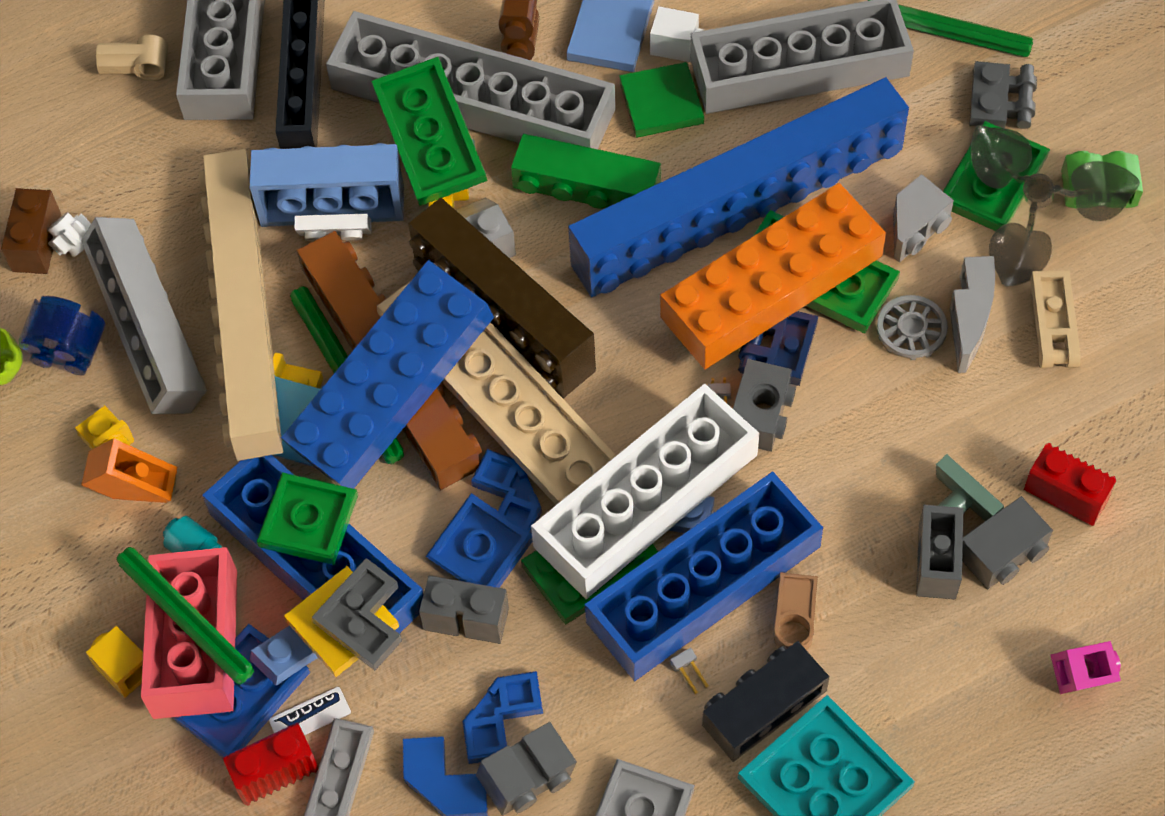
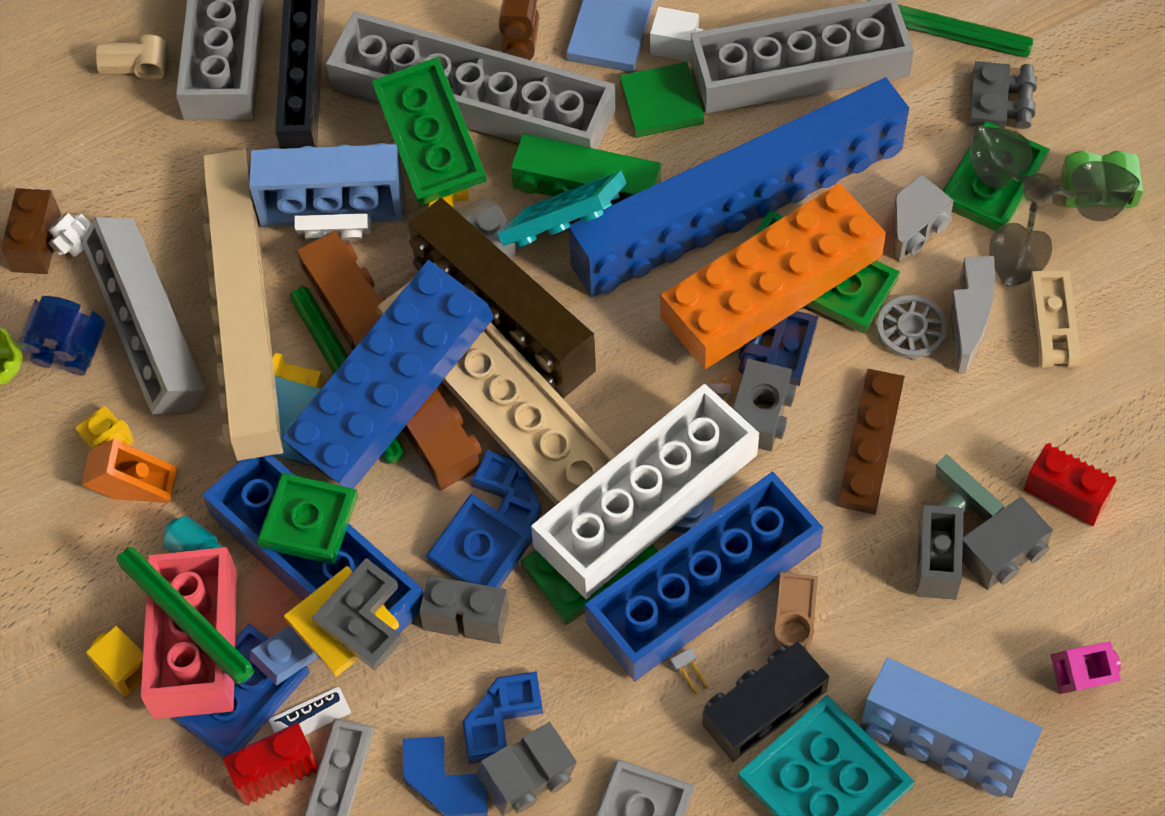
none -> teal plate [497,170,627,248]
none -> reddish brown plate [838,369,905,515]
none -> medium blue brick [860,657,1043,798]

